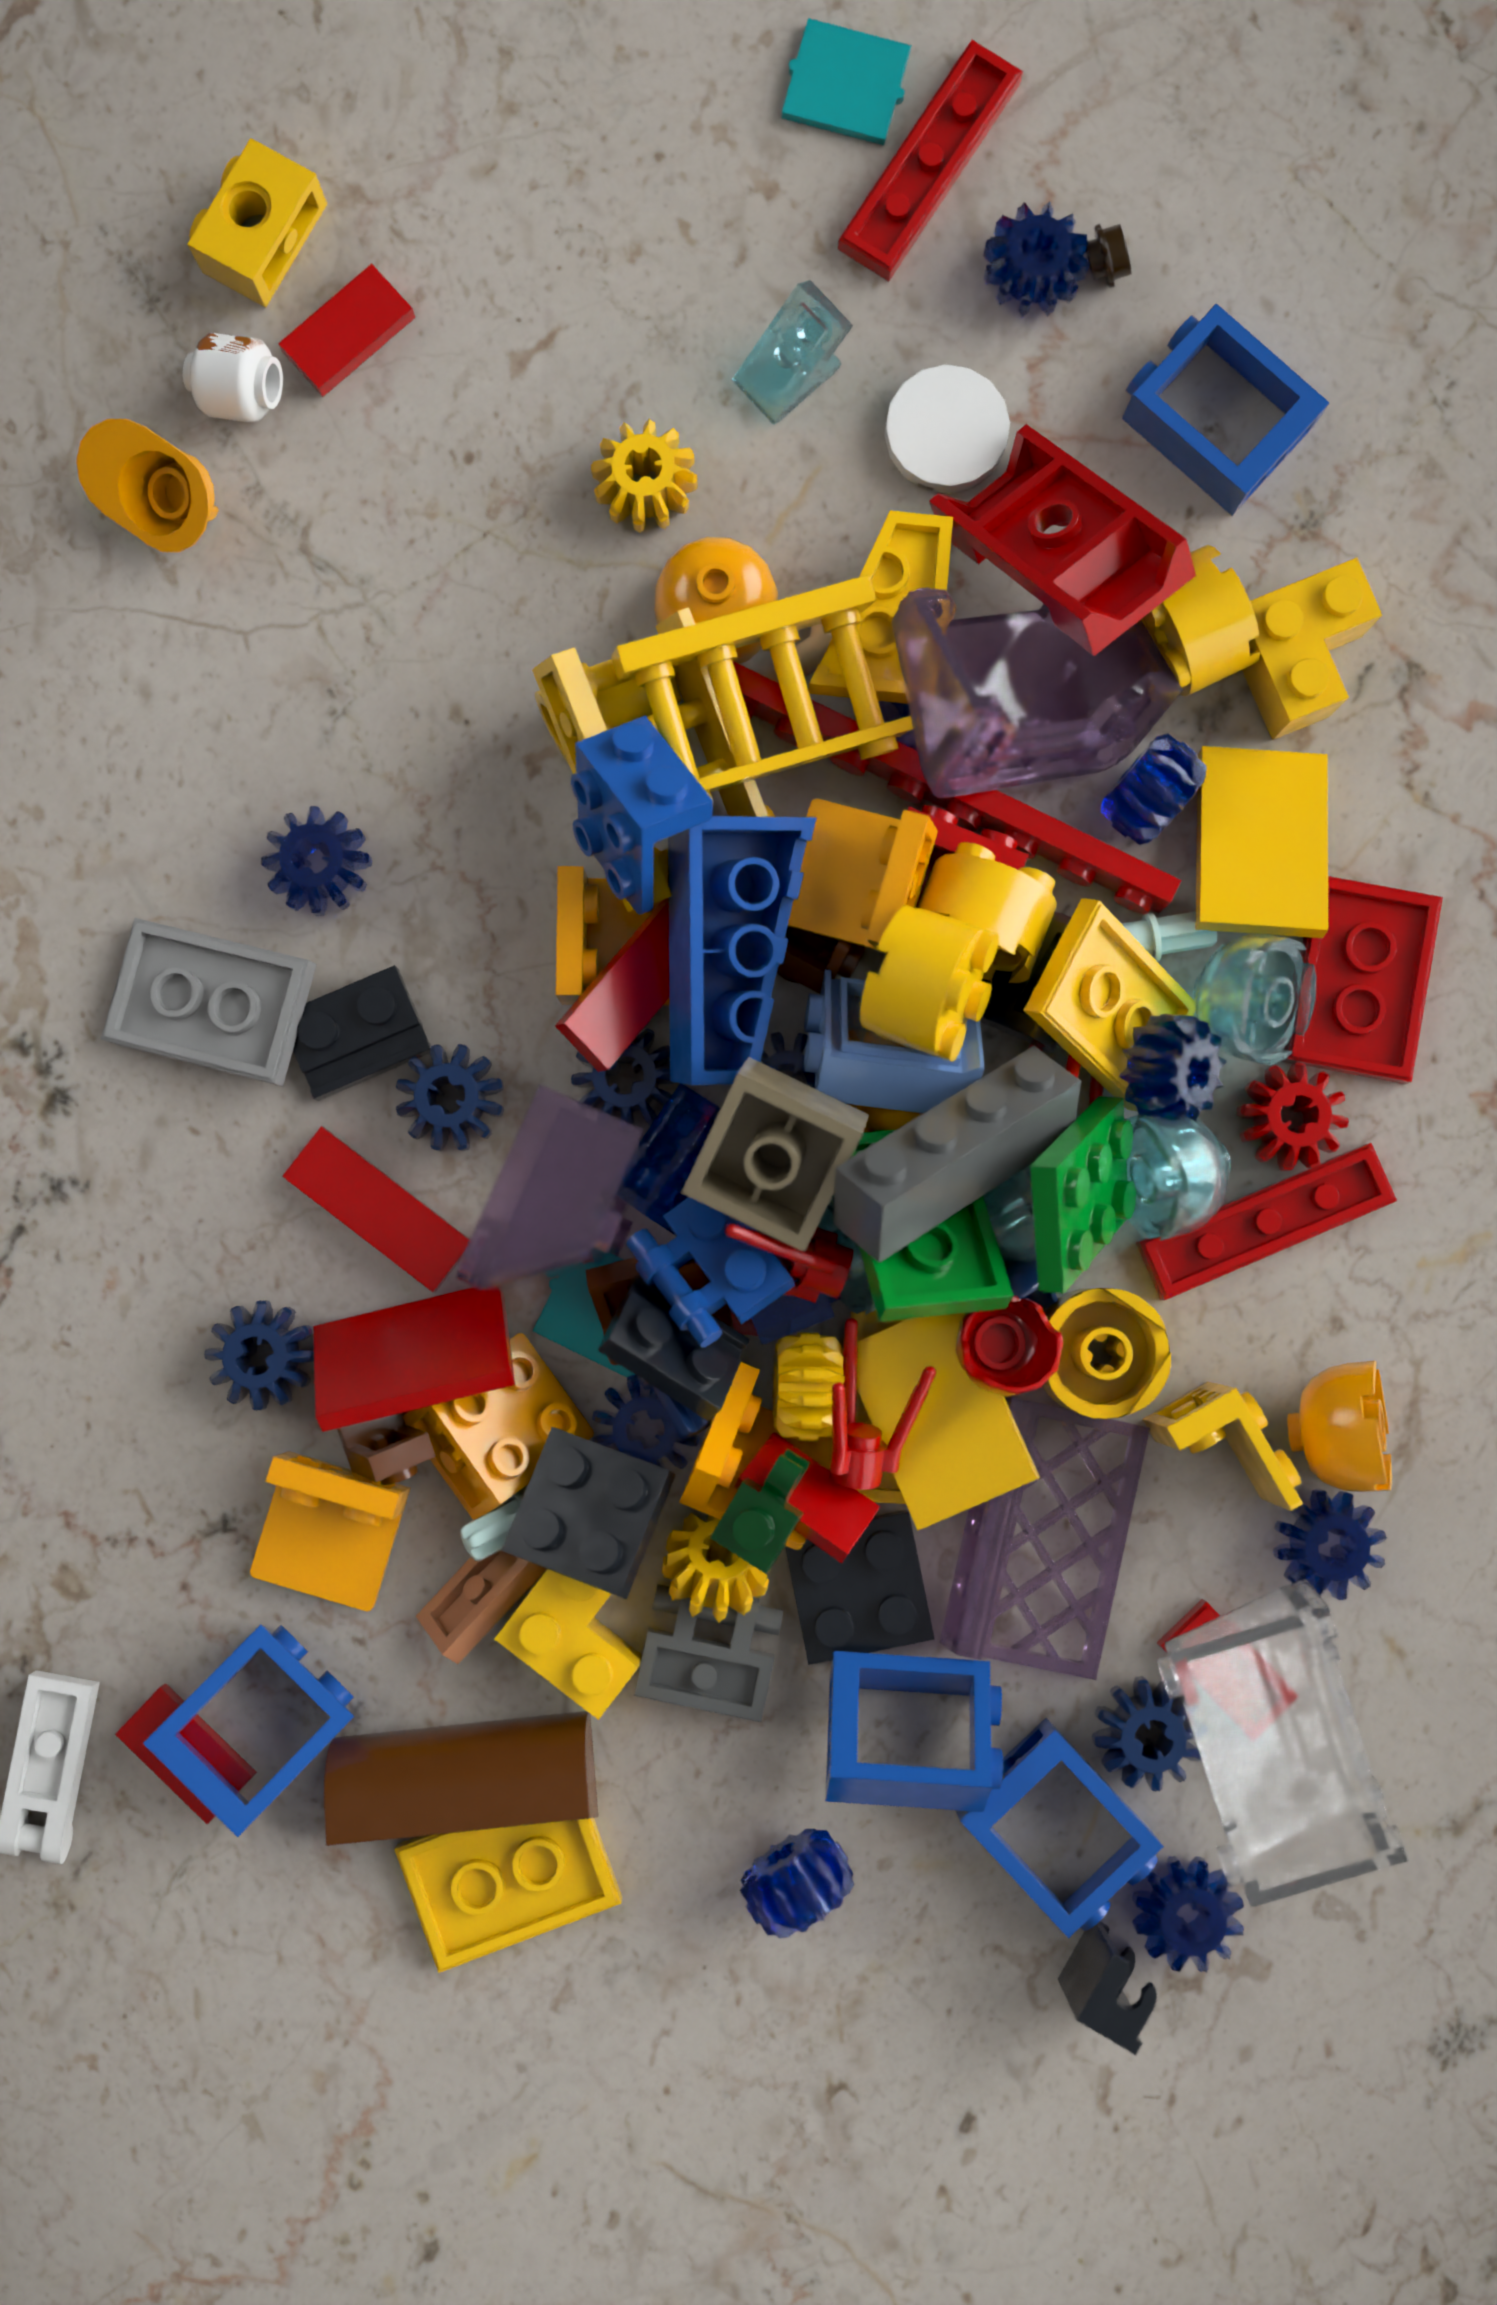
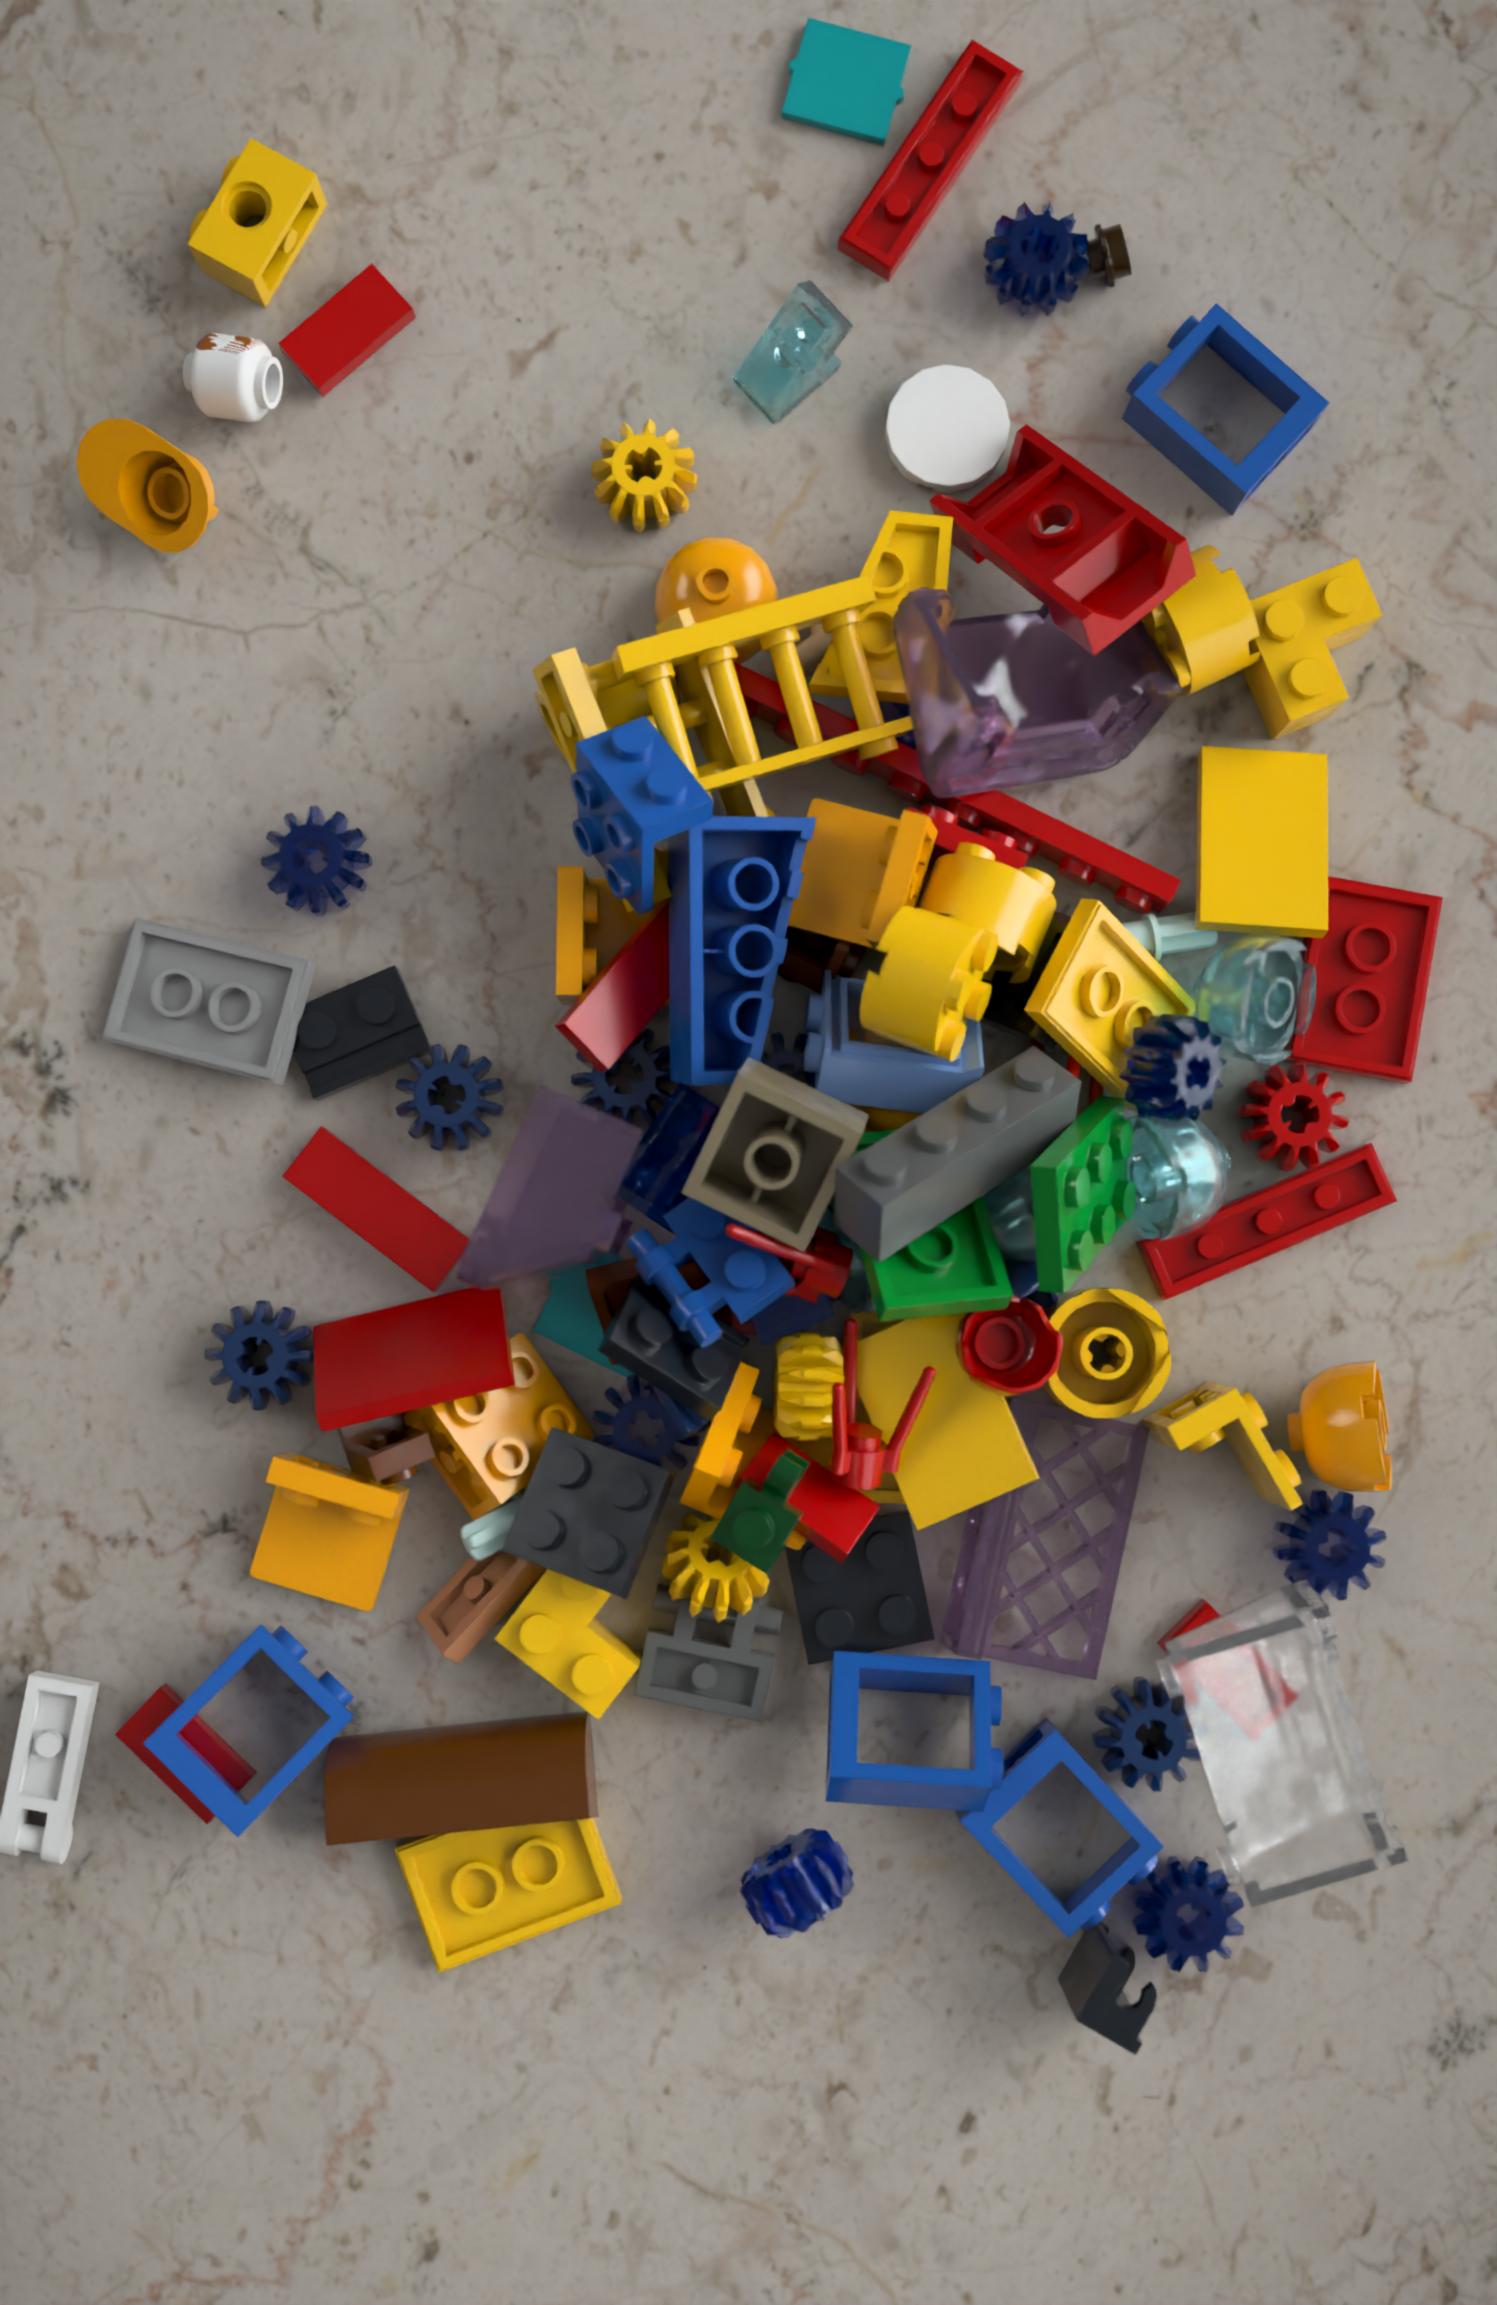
clear blue gear [1101,733,1207,845] -> none

